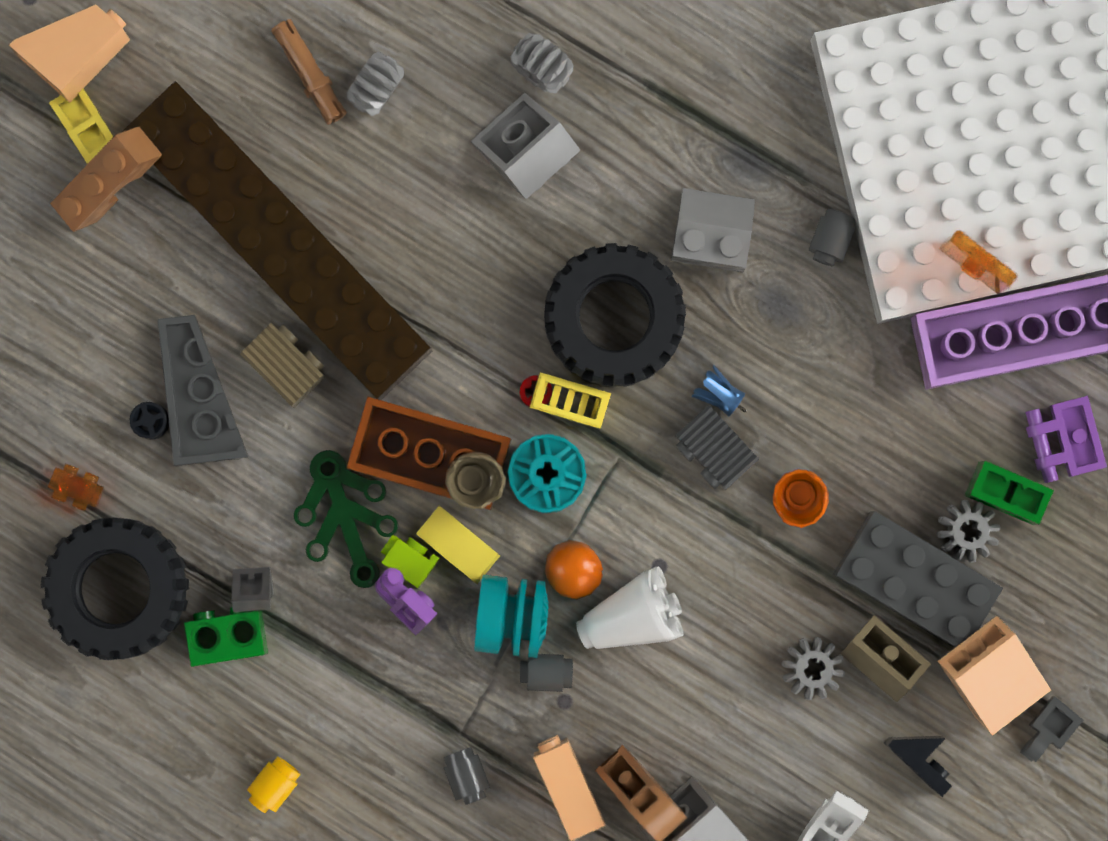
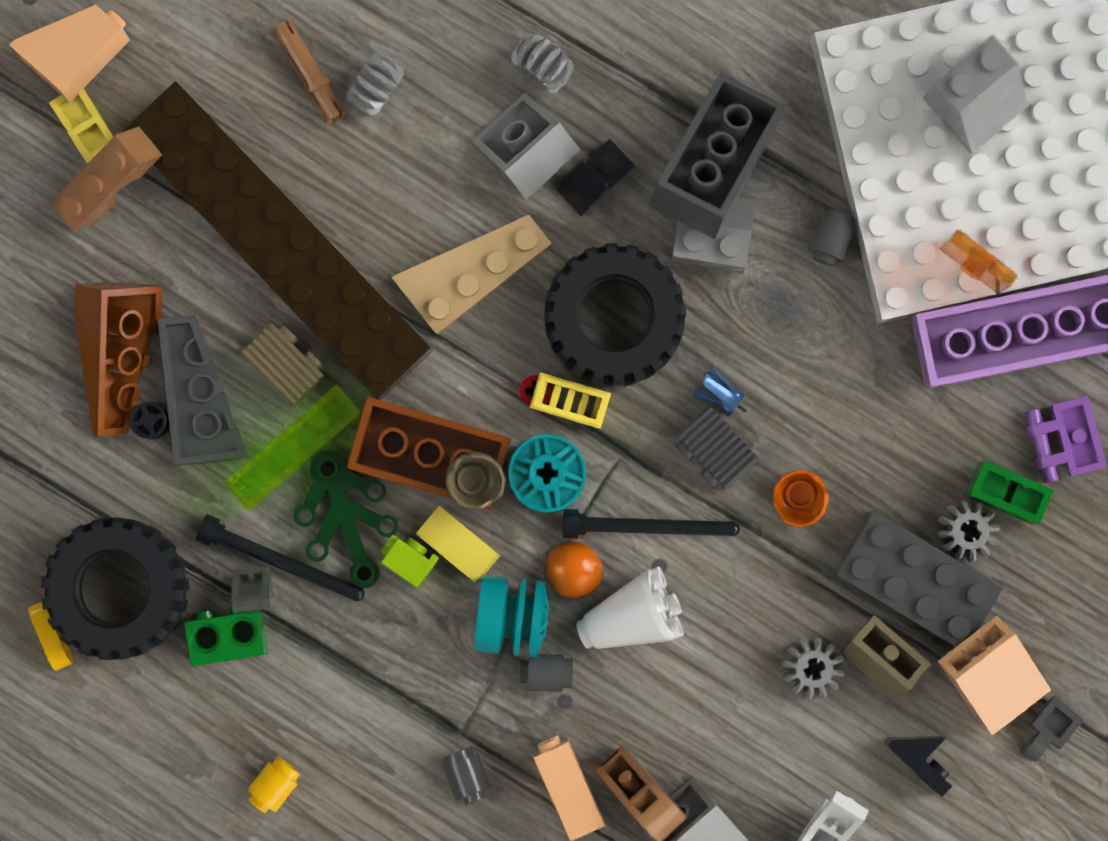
clear orange piece [47,463,105,511] -> none
medium lavender plate [375,568,437,636] -> none
none -> yellow beam [28,601,74,671]
none -> dark orange wedge [75,282,162,437]
none -> black piece [195,514,365,601]
none -> clear neon green brick [224,384,362,512]
none -> tan wing [391,215,552,335]
none -> black slope [556,139,635,216]
none -> black piece [563,509,740,539]
none -> dark grey brick [649,72,786,239]
none -> light grey slope [923,34,1029,154]

